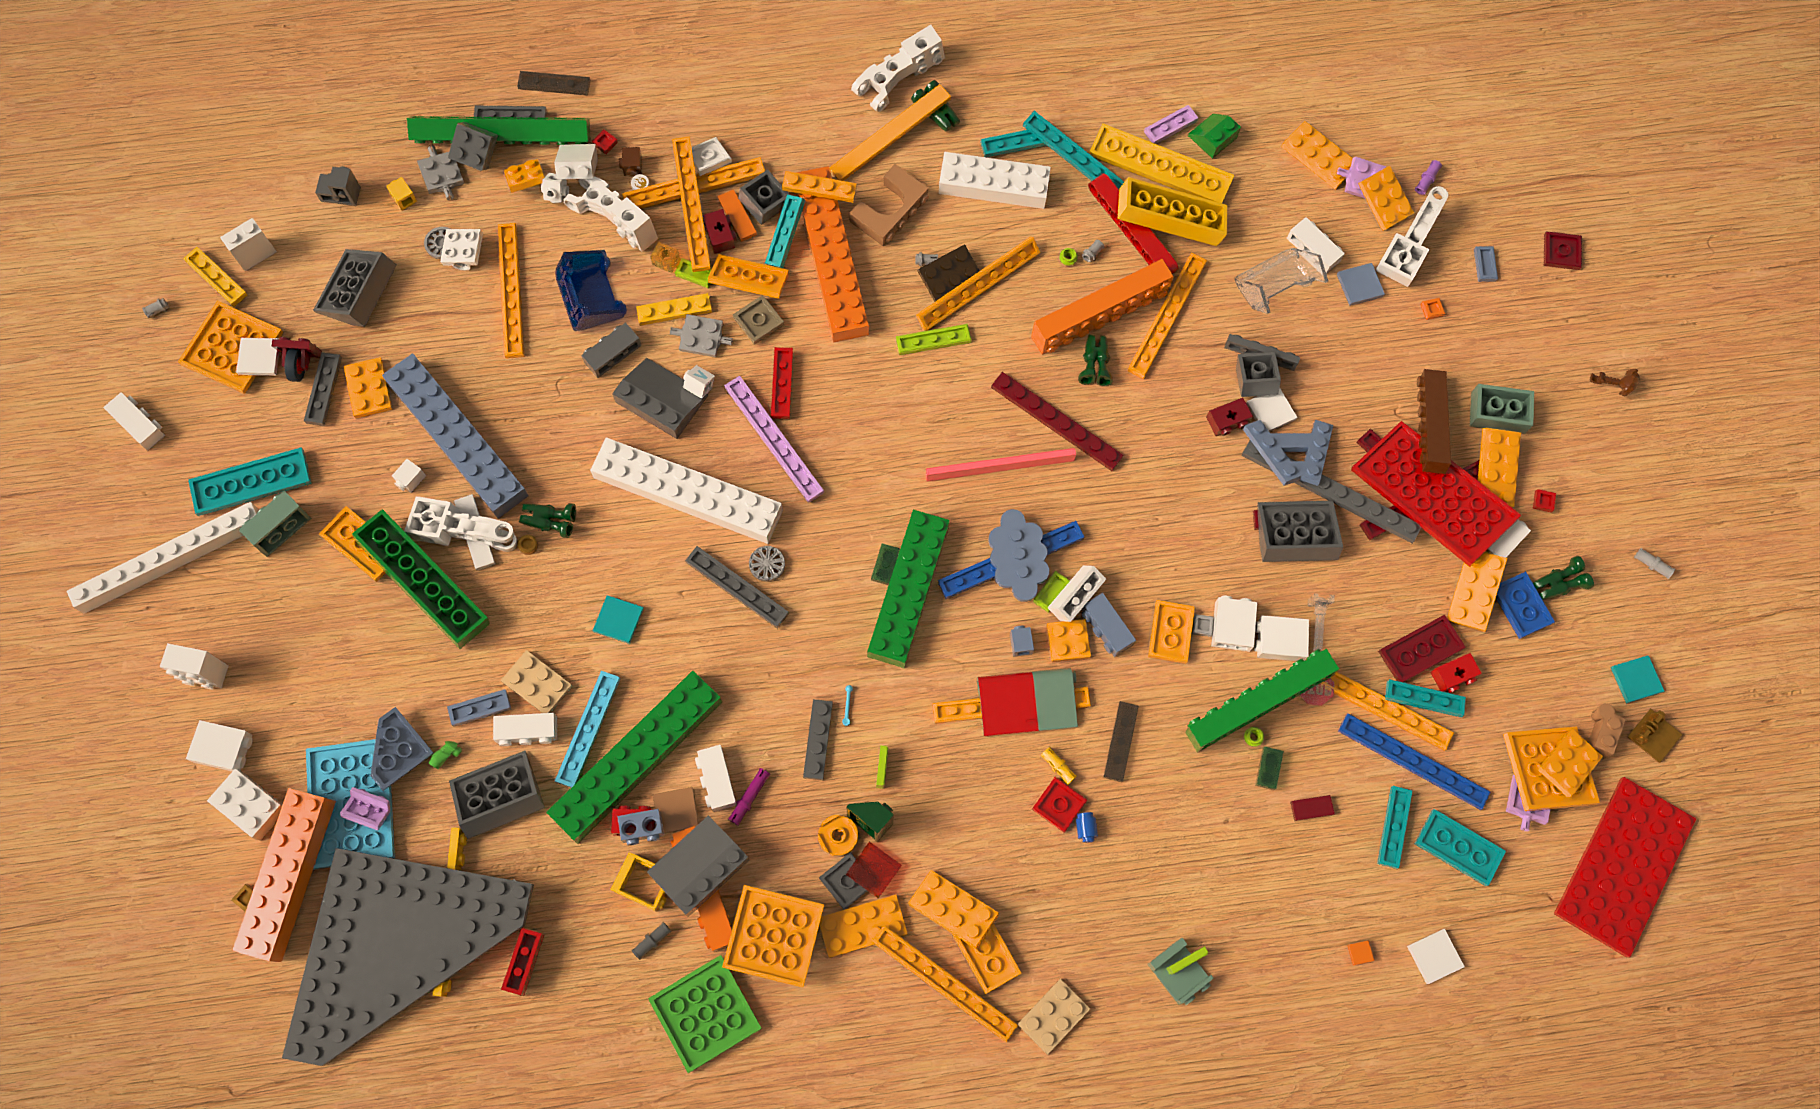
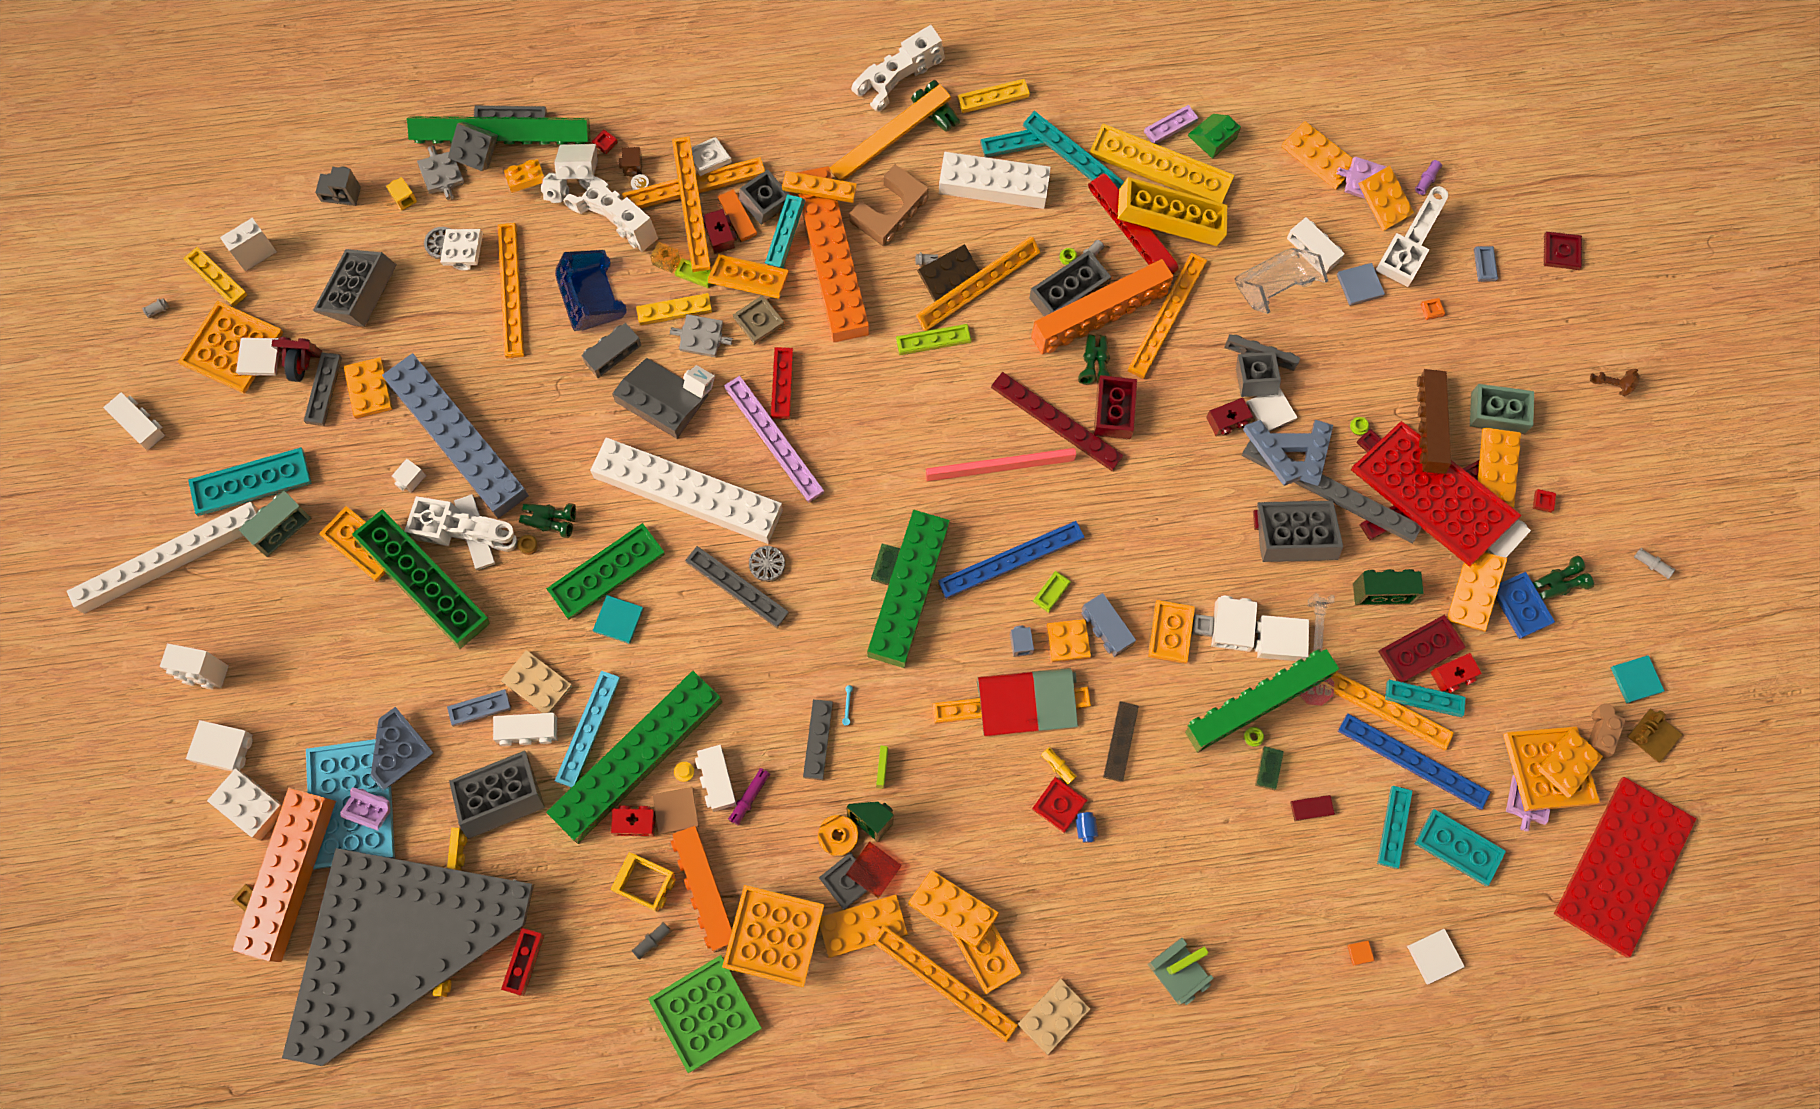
bright green arm [429,741,462,769] -> none
clear smoke tile [517,71,591,96] -> none
sand blue brick [618,809,664,846] -> none
dark grey slope [647,815,749,917] -> none
sand blue plate [988,509,1049,602] -> none
white brick [1048,565,1106,622] -> none
none -> green plate [546,523,665,620]
none -> yellow plate [674,762,694,782]
none -> yellow plate [957,79,1030,113]
none -> dark grey brick [1029,250,1111,316]
none -> dark red brick [1094,375,1137,439]
none -> lime plate [1350,417,1369,435]
none -> dark green brick [1353,569,1424,605]

